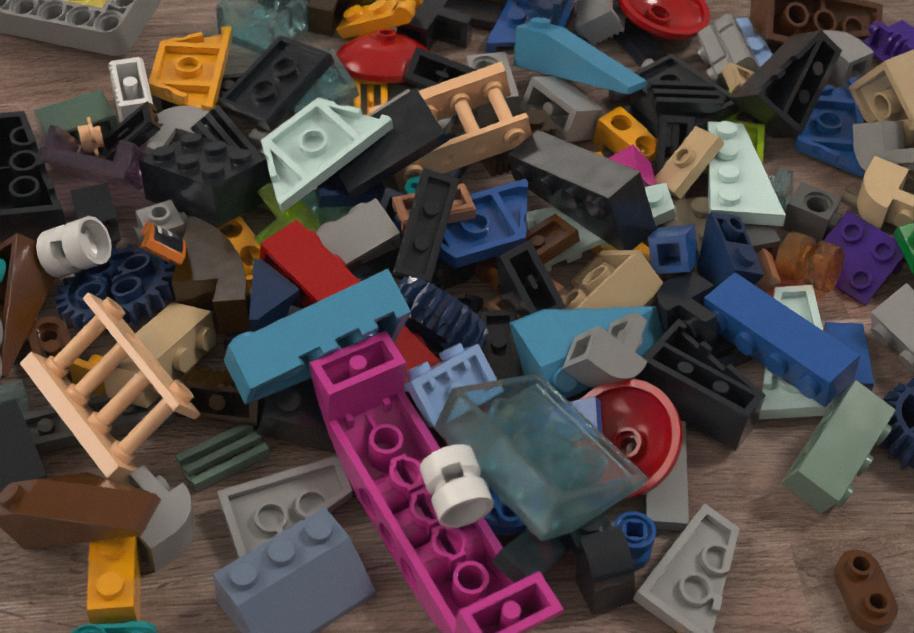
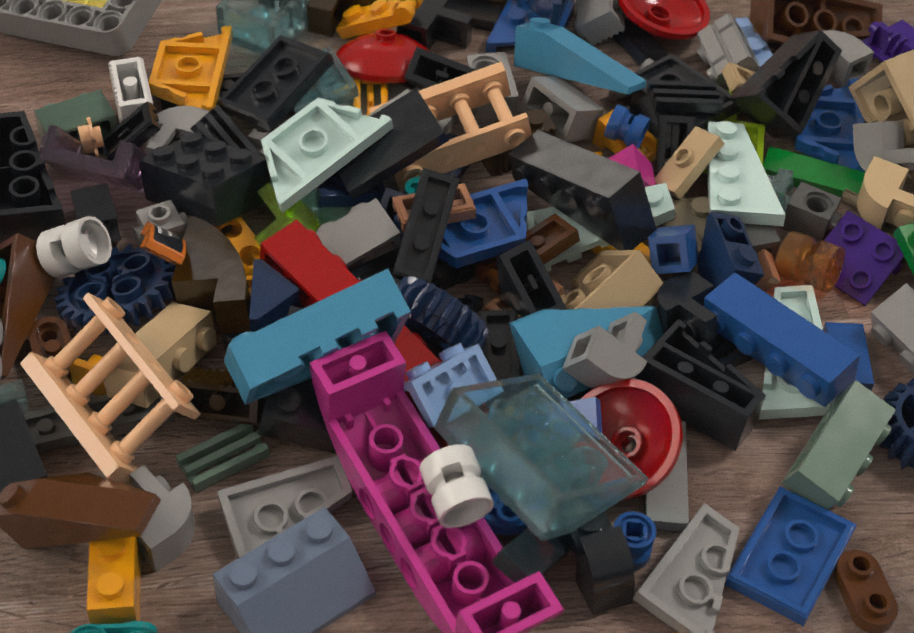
none -> blue wheel [604,104,651,149]
none -> blue tile [724,486,857,626]
none -> green tile [763,146,865,197]

